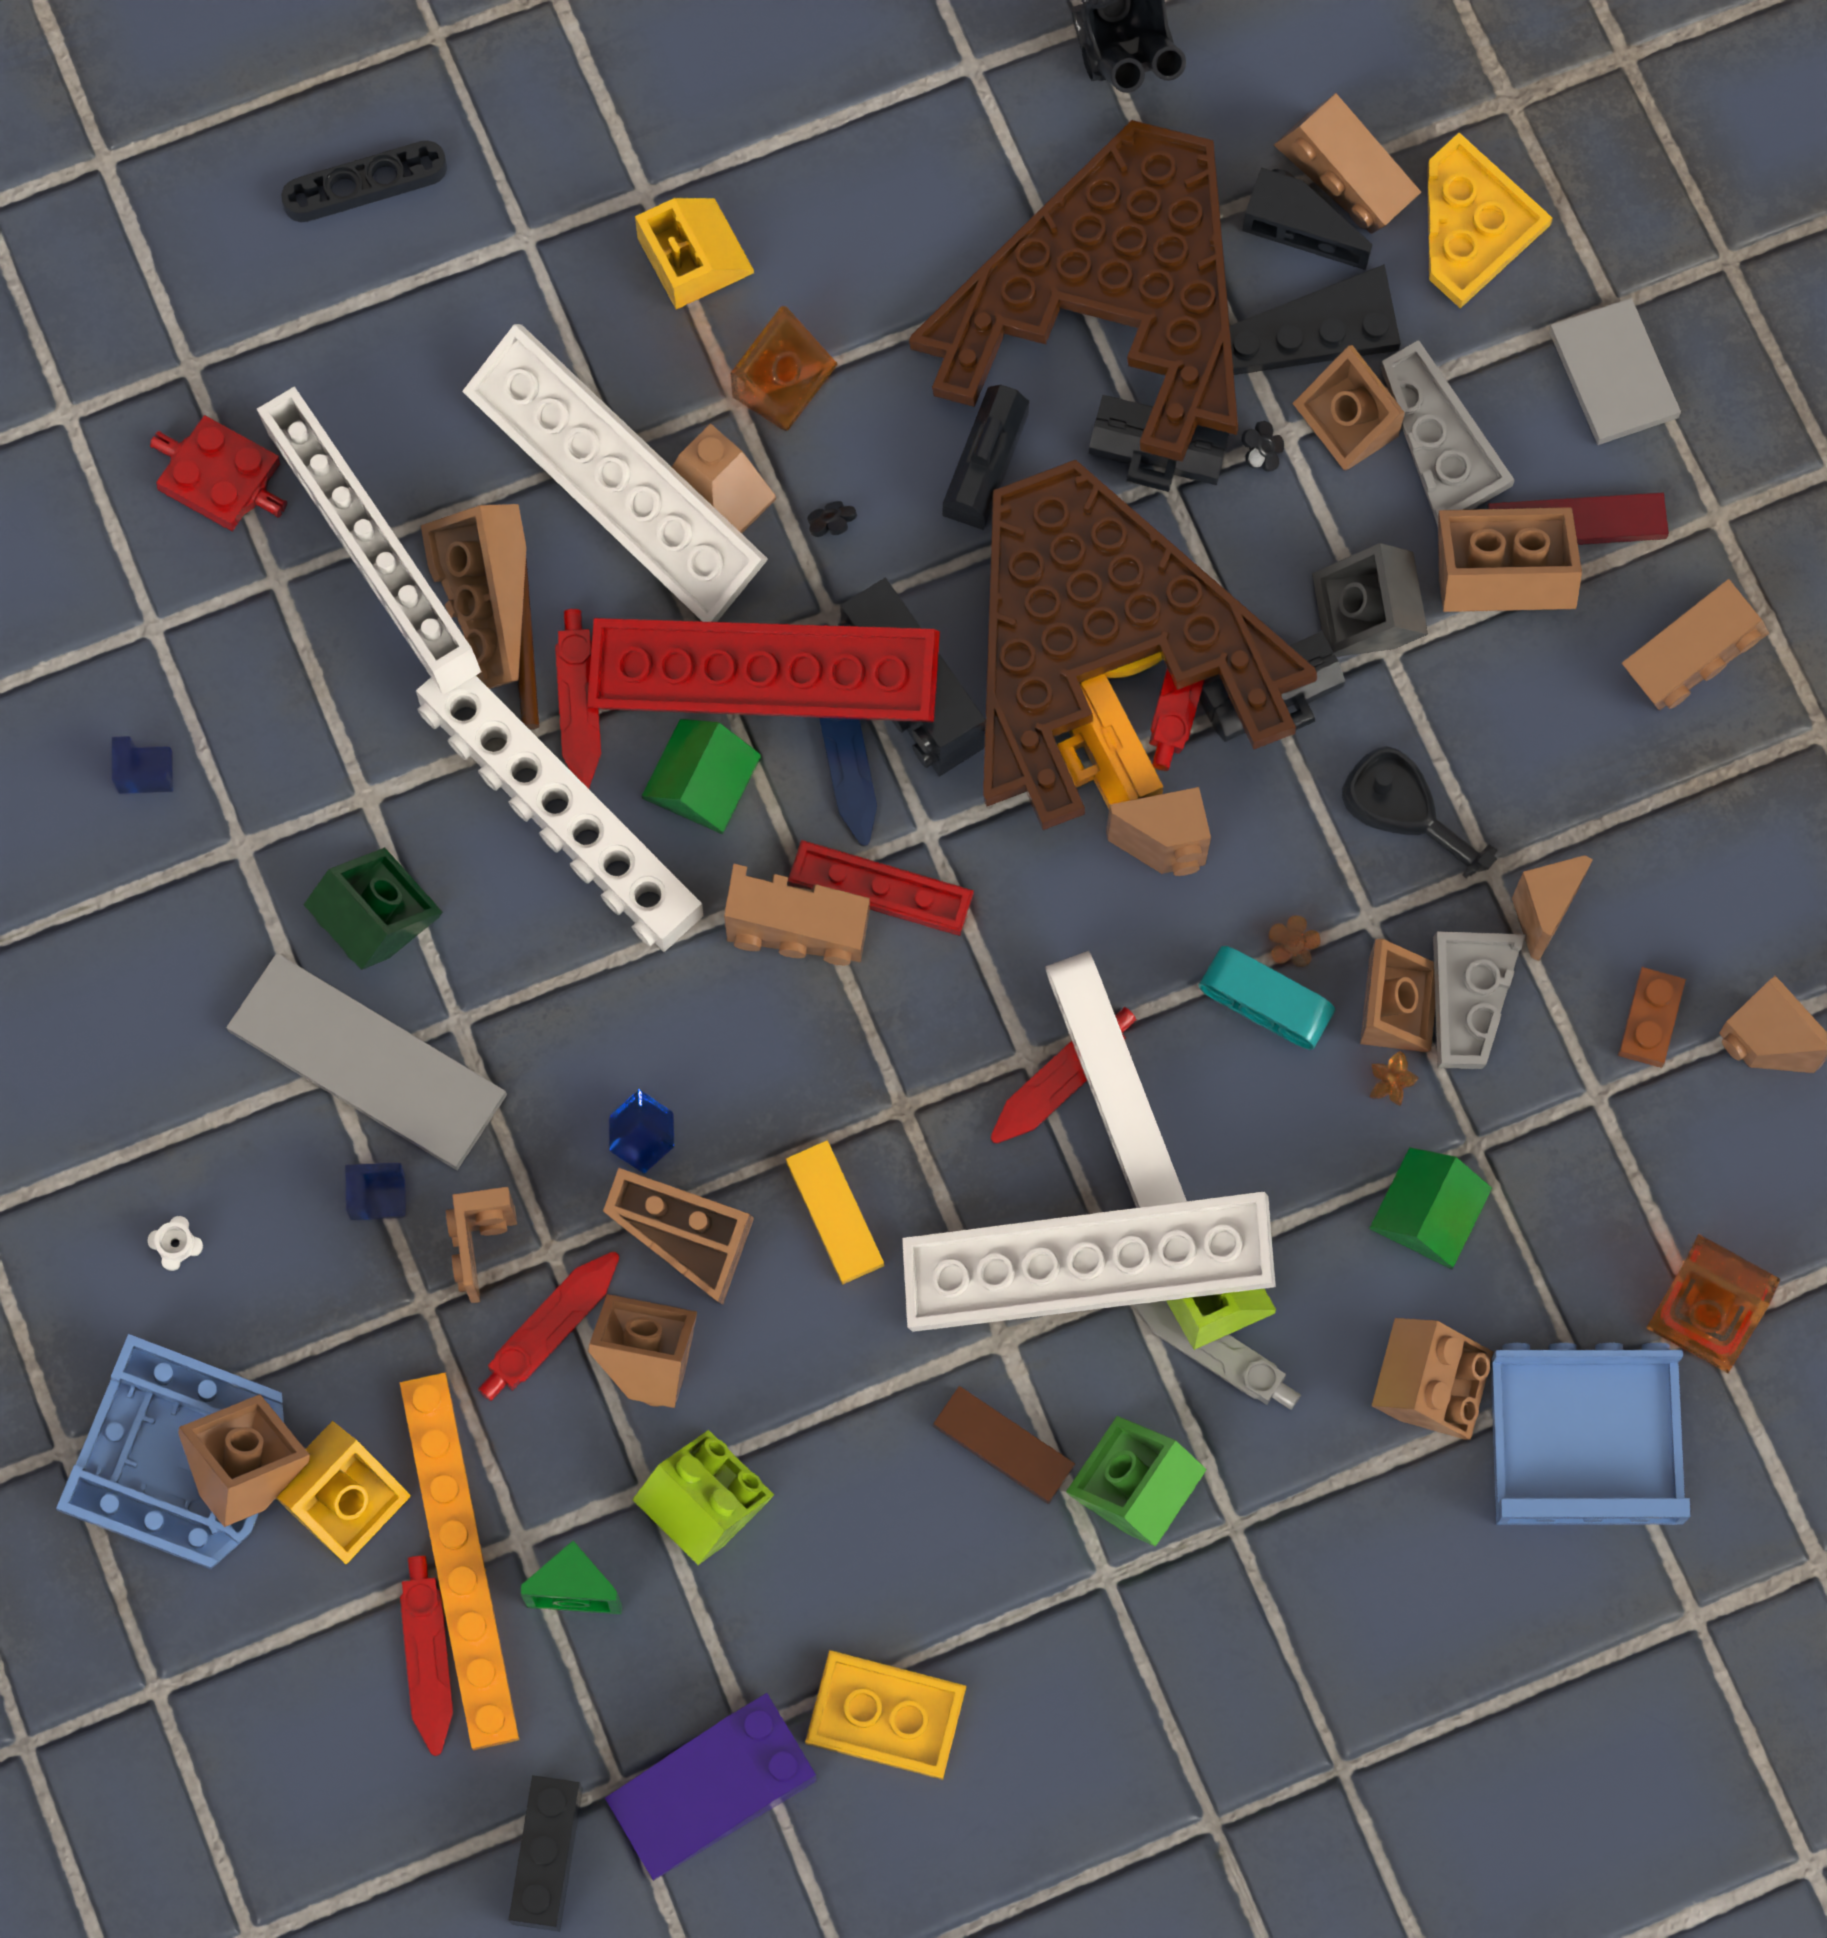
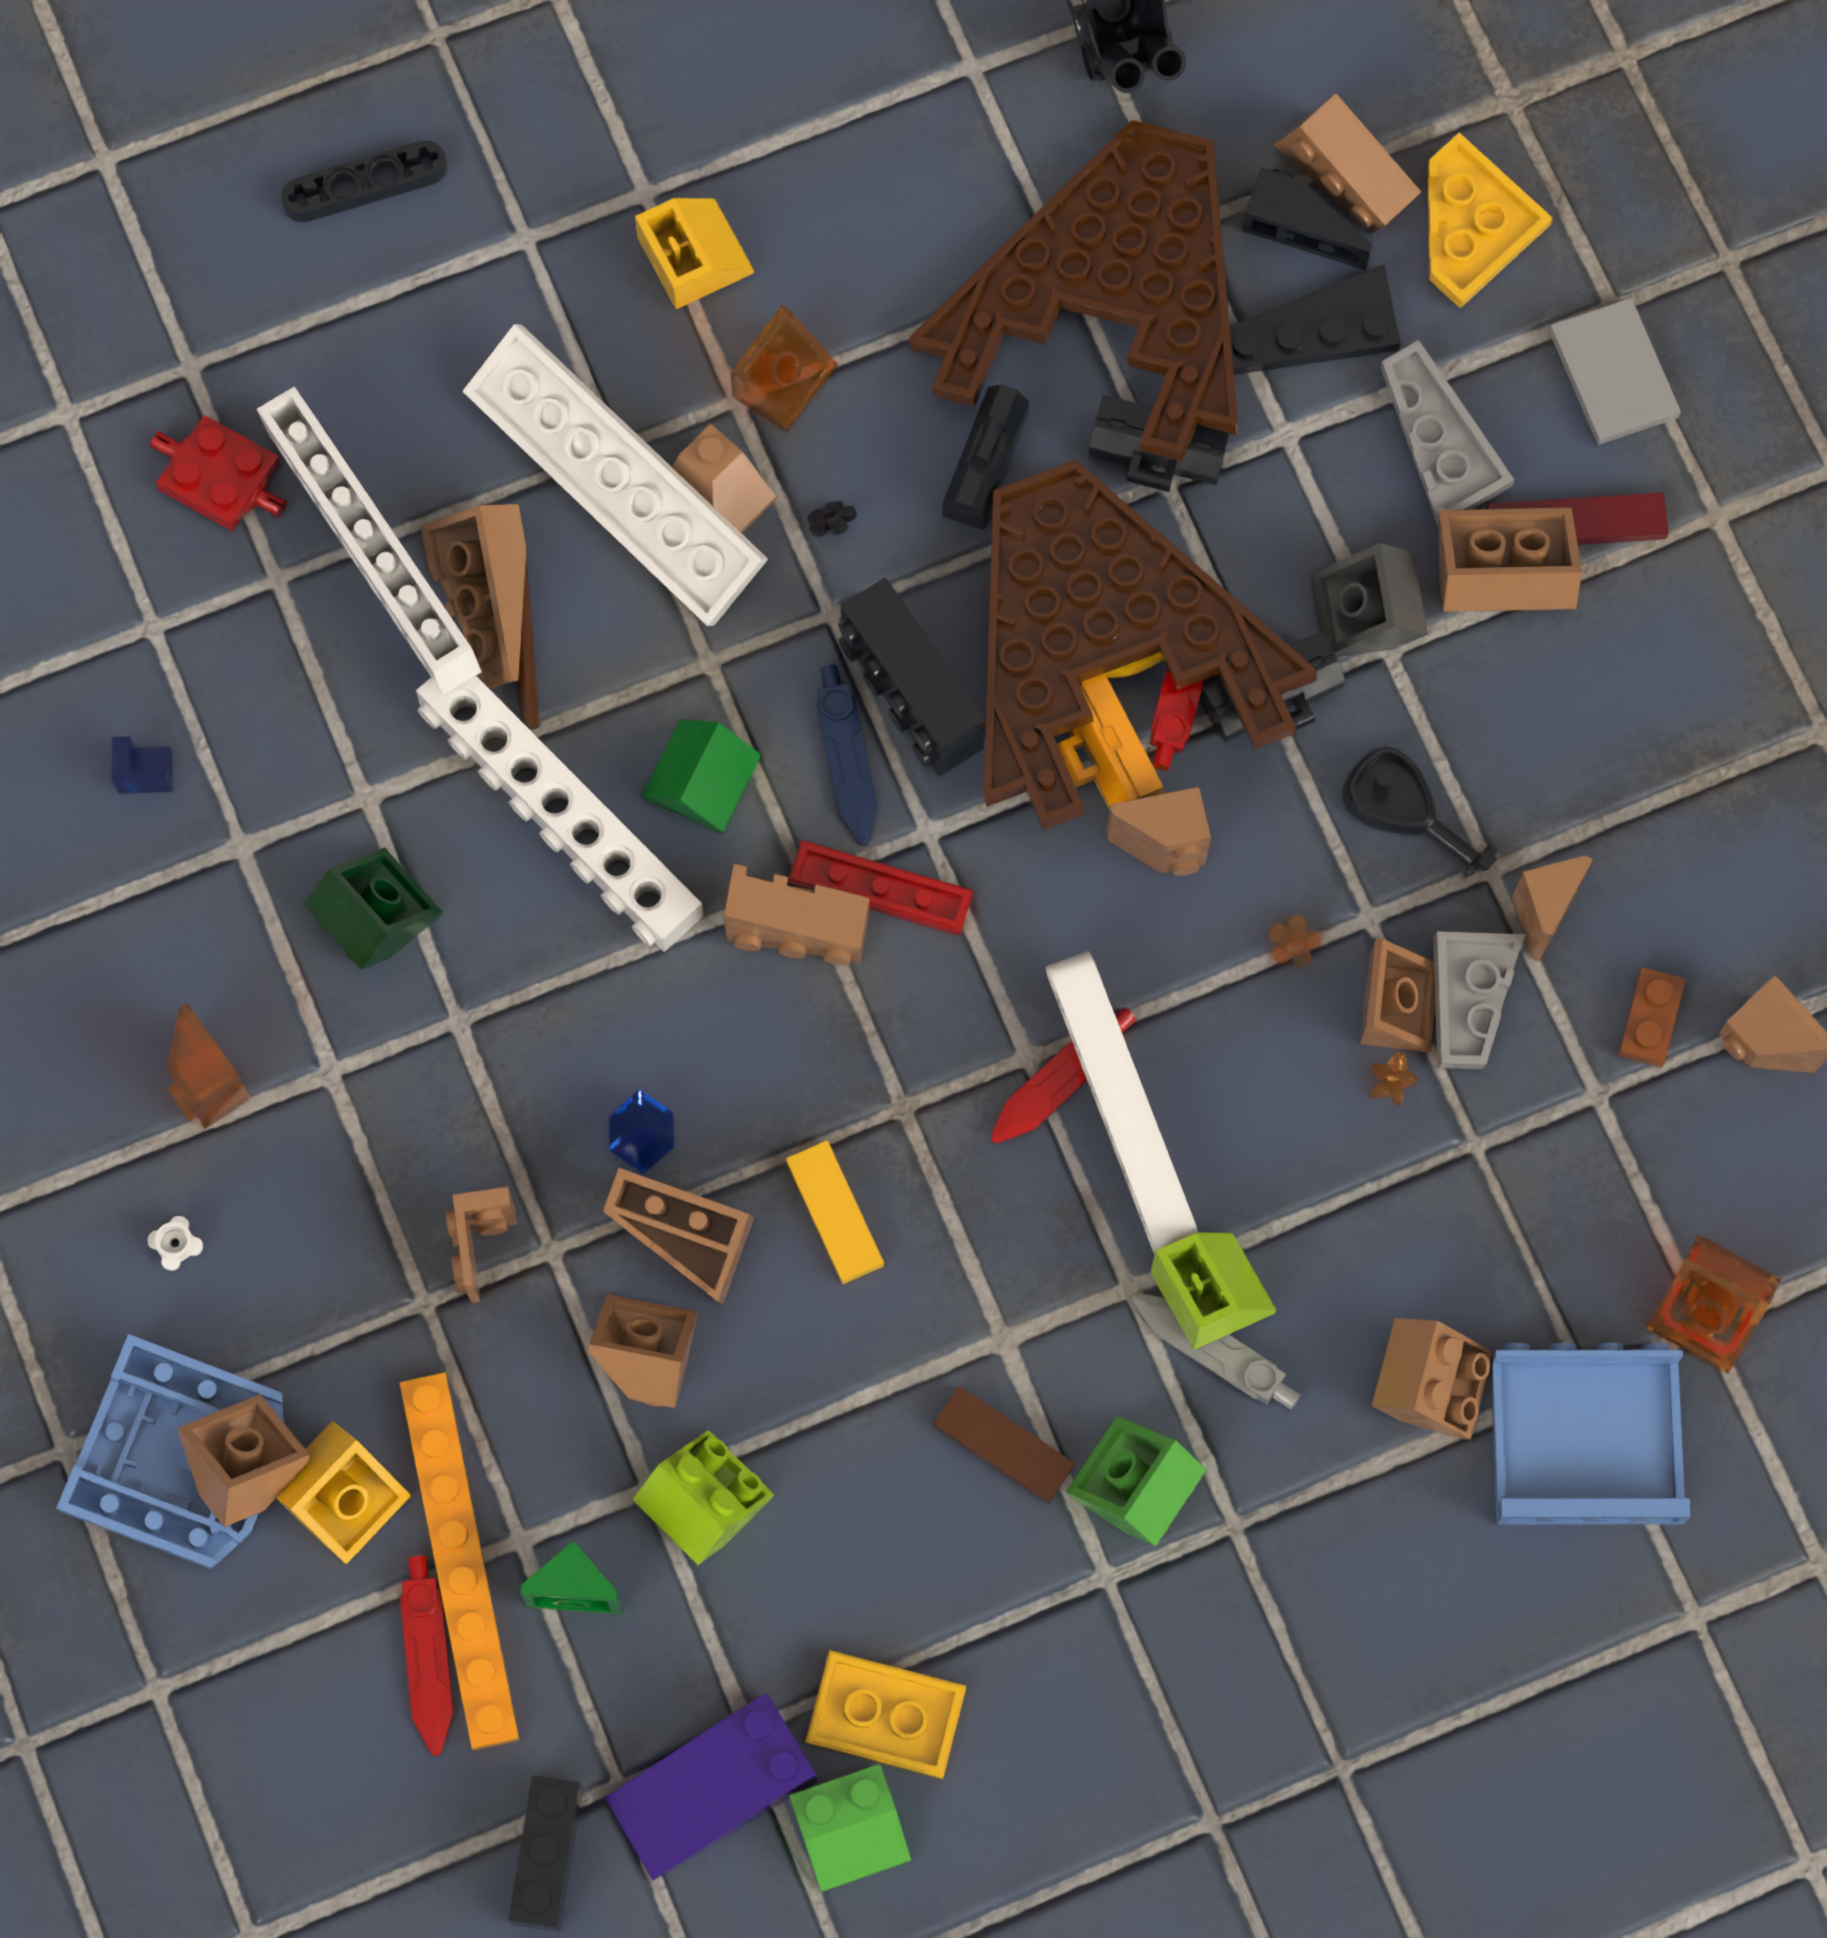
light grey tile [226,953,507,1171] -> none
clear blue panel [345,1162,406,1220] -> none
red piece [478,1252,619,1401] -> none
red piece [555,609,601,789] -> none
red plate [587,618,940,722] -> none
white plate [902,1192,1276,1332] -> none
teal beam [1198,946,1336,1050] -> none
black plant [1242,421,1284,472] -> none
medium nougat slope [1293,345,1405,470] -> none
green slope [1369,1147,1492,1270] -> none
medium nougat wedge [1622,579,1769,710] -> none
none -> clear orange slope [166,1003,250,1129]
none -> bright green slope [789,1764,911,1893]

